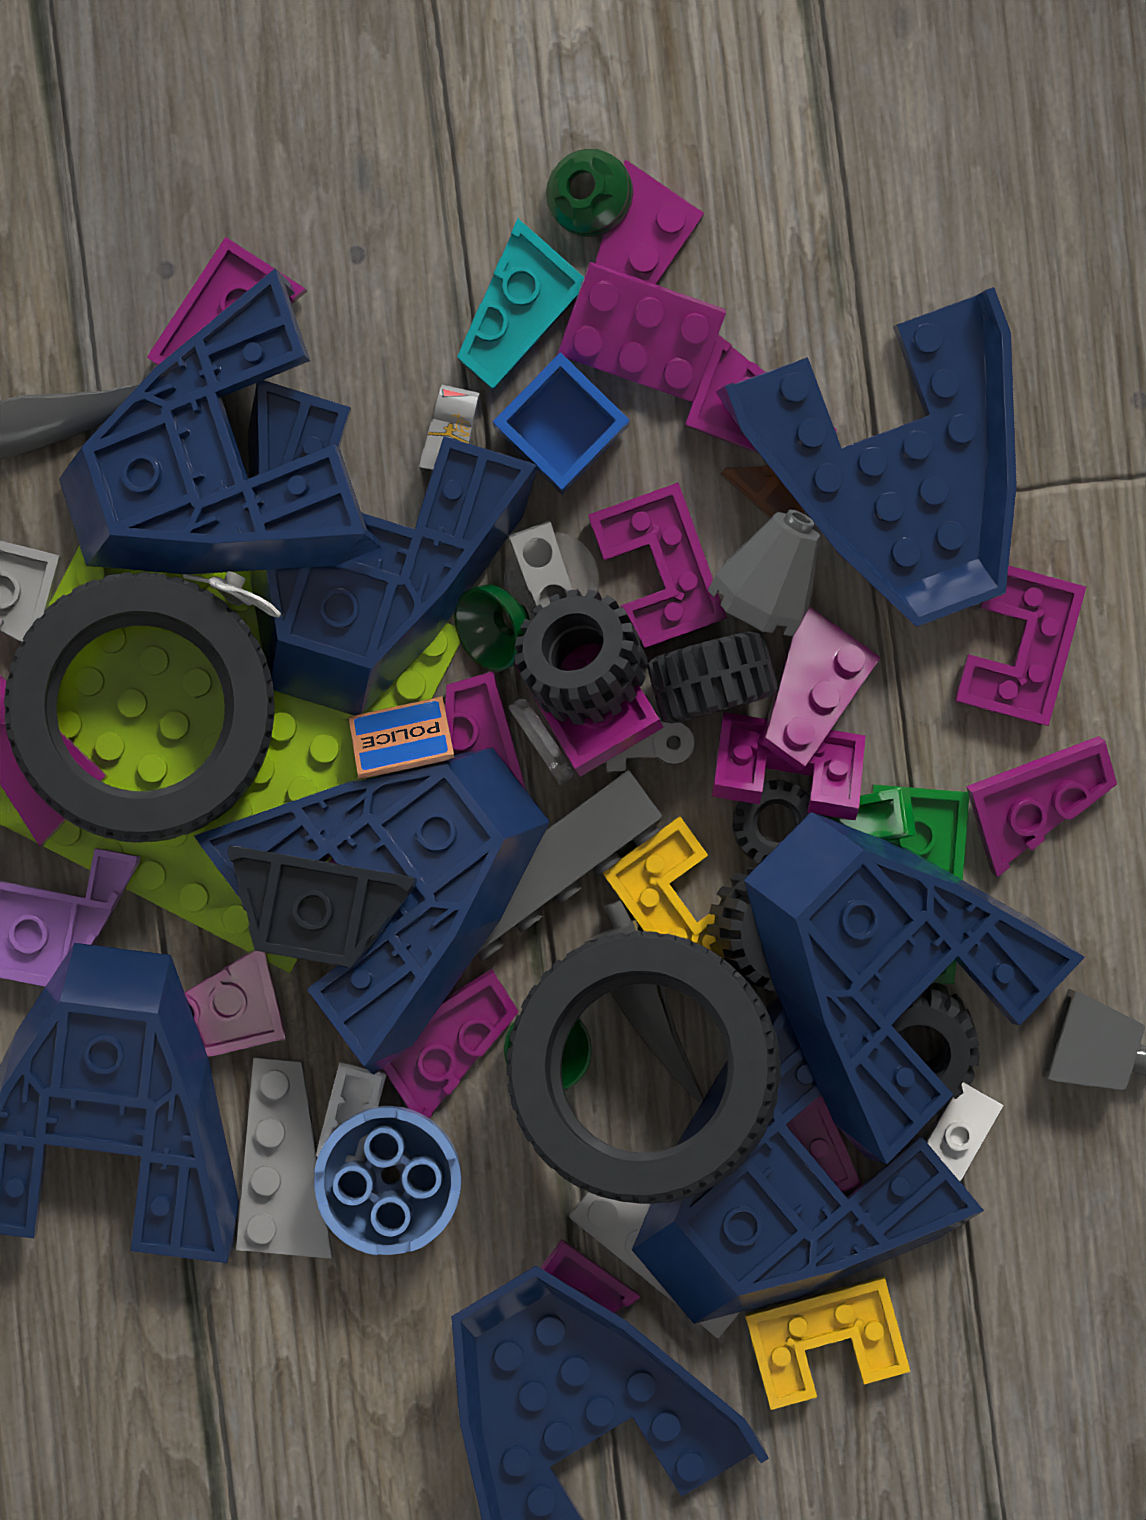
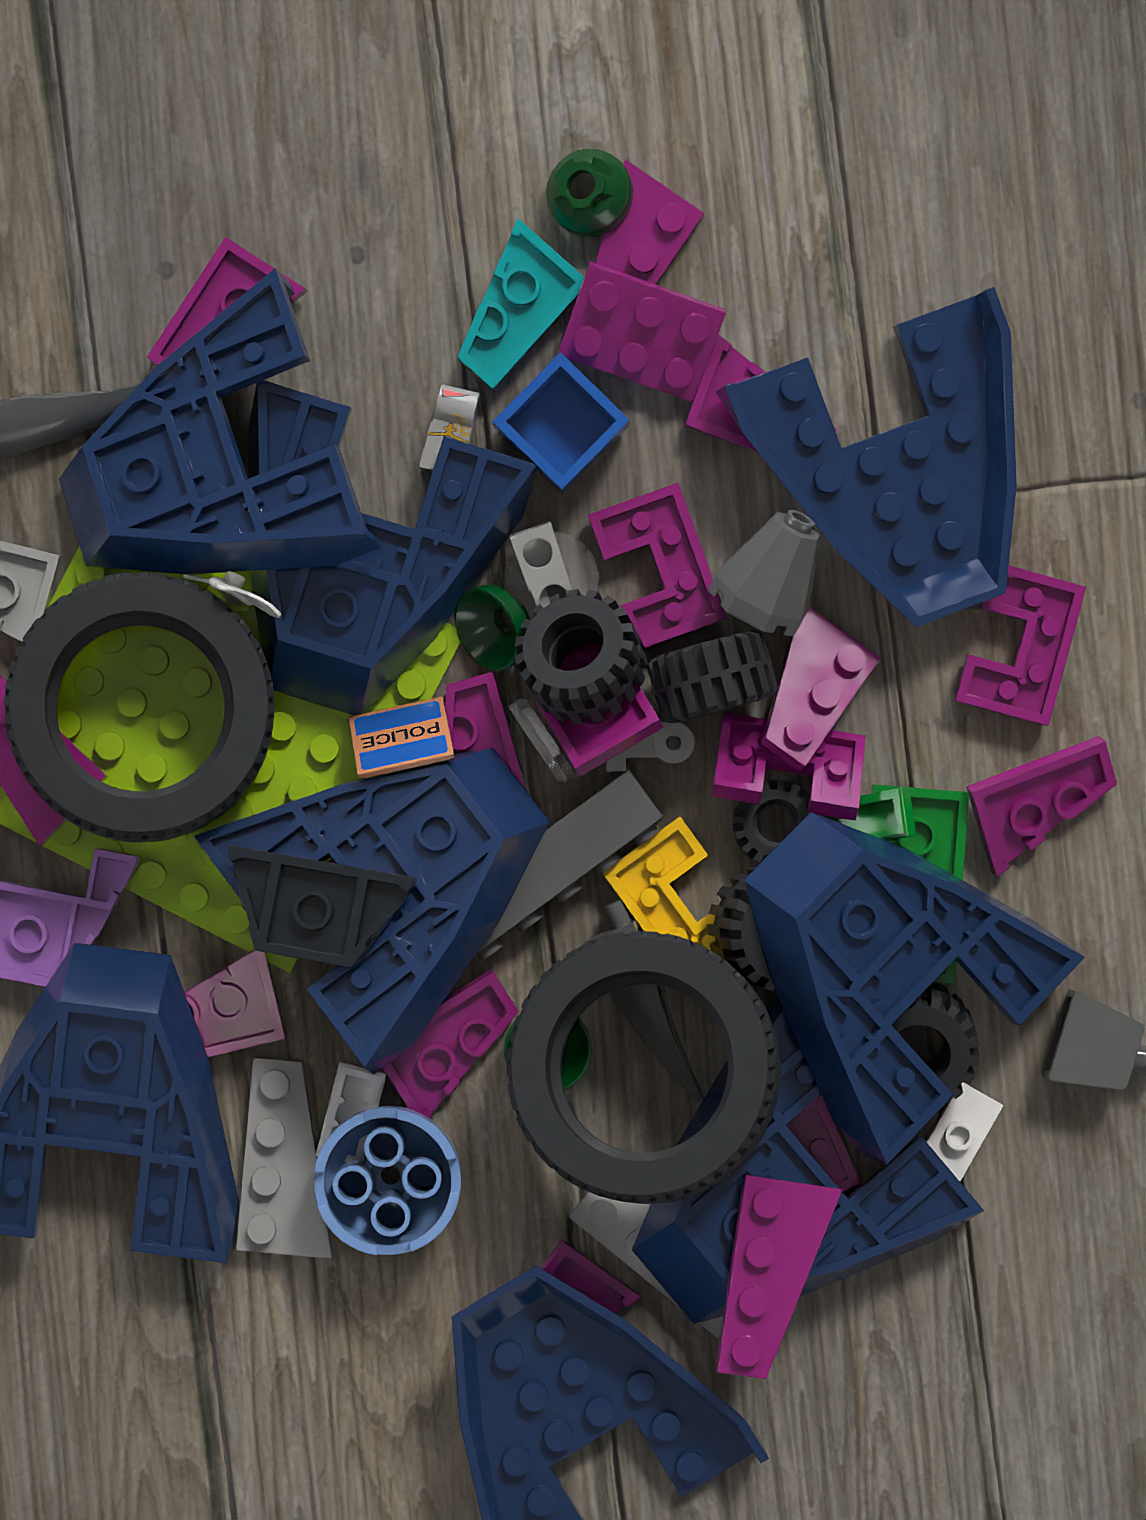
reddish brown tile [720,465,805,519] -> none
yellow plate [745,1276,911,1410] -> none
none -> magenta wing [715,1174,842,1379]

